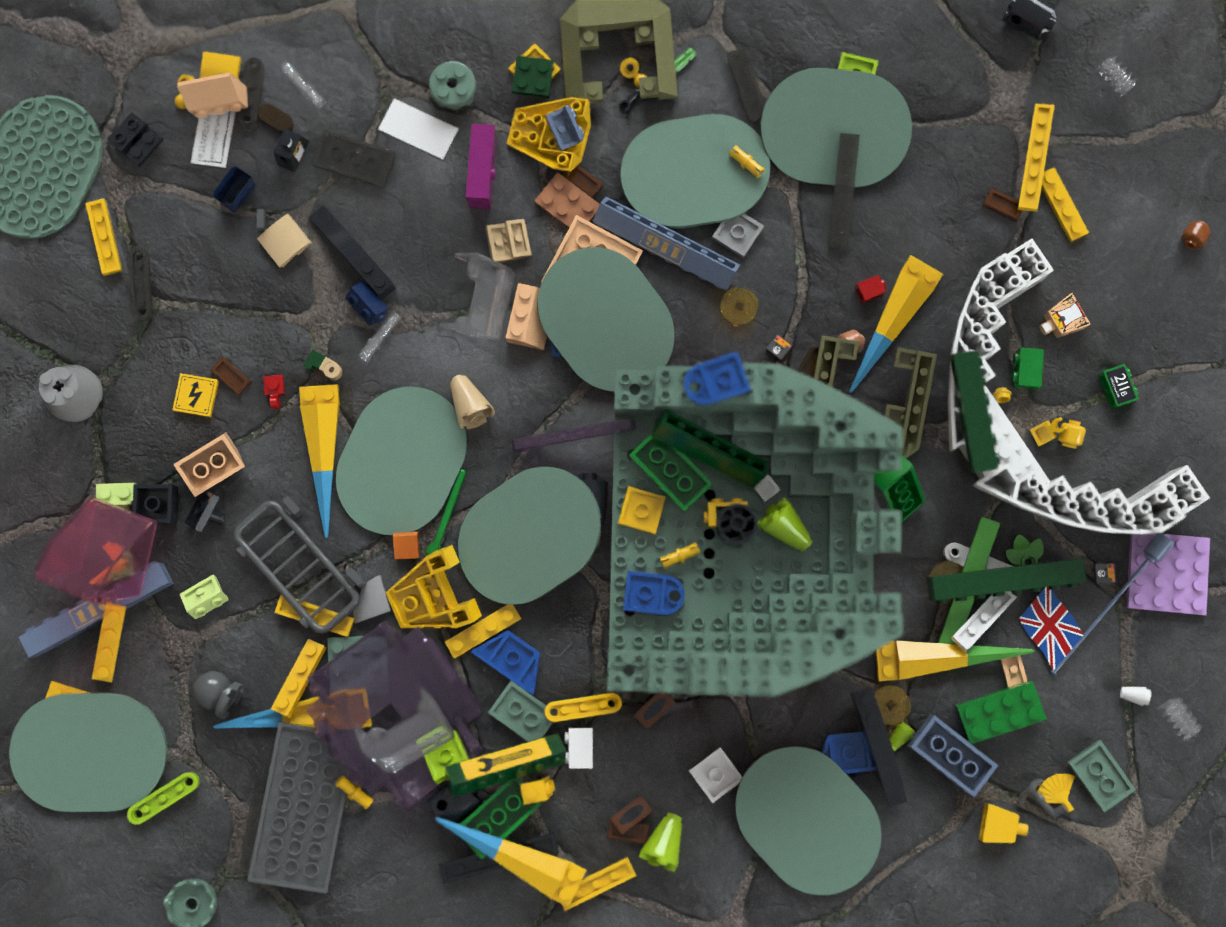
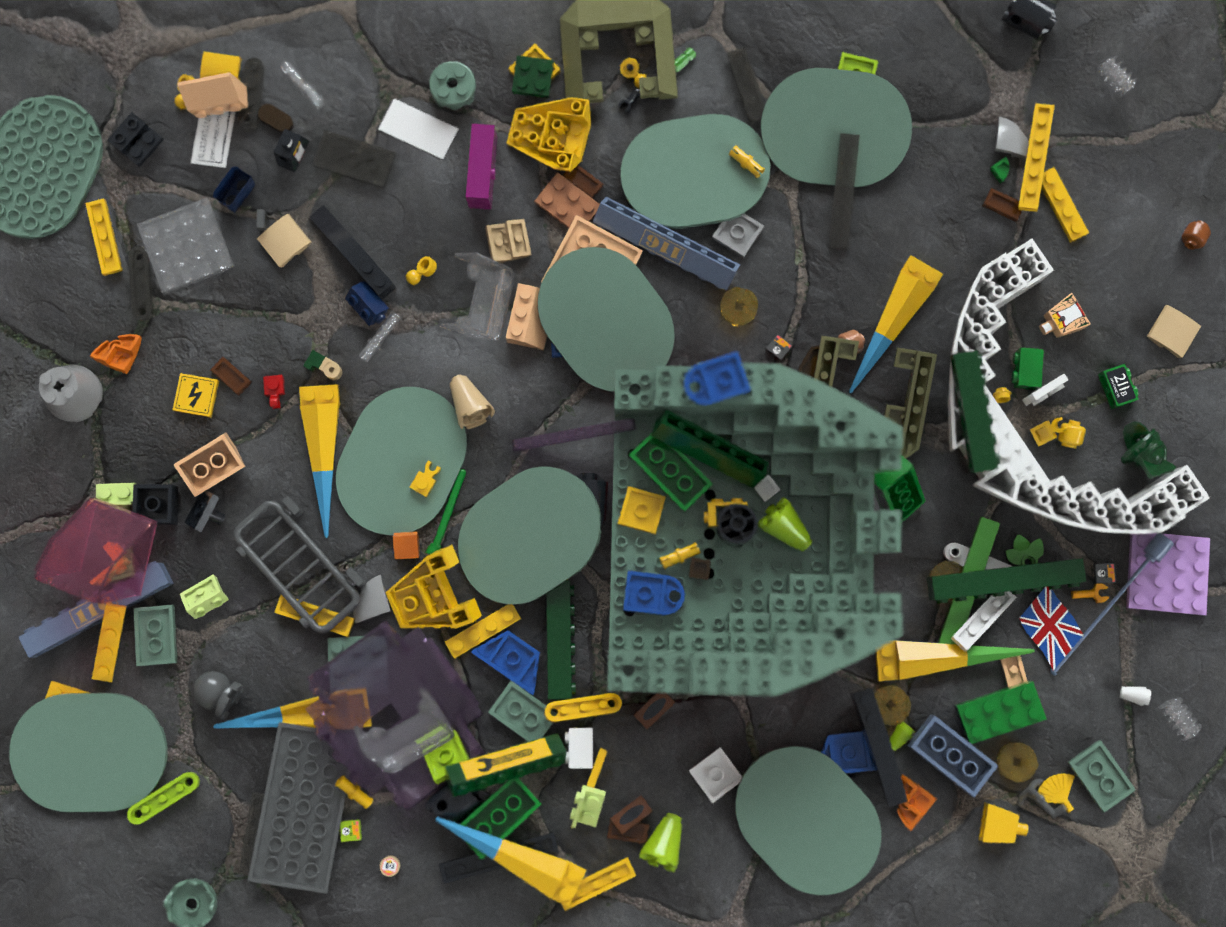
yellow plate [271,639,327,718] -> none
yellow bracket [520,775,555,805] -> none
sand blue bracket [545,105,584,151] -> none
red brick [855,275,887,305] -> none
none -> orange brick [90,334,142,374]
none -> sand green plate [134,605,177,666]
none -> clear plate [137,197,235,294]
none -> lime tile [340,819,362,842]
none -> tile [380,856,400,877]
none -> yellow plate [406,256,437,285]
none -> yellow plate [410,460,441,497]
none -> dark green brick [547,581,576,699]
none -> yellowish green bracket [570,785,606,828]
none -> yellow tile [586,747,607,788]
none -> dark brown plate [689,557,711,580]
none -> orange brick [897,774,937,831]
none -> green tile [990,157,1009,183]
none -> light grey brick [994,117,1029,159]
none -> clear yellow plate [997,742,1038,782]
none -> white plate [1022,374,1068,406]
none -> light orange bar [1071,583,1109,603]
none -> dark green helmet [1121,421,1176,479]
none -> tan slope [1147,305,1201,358]

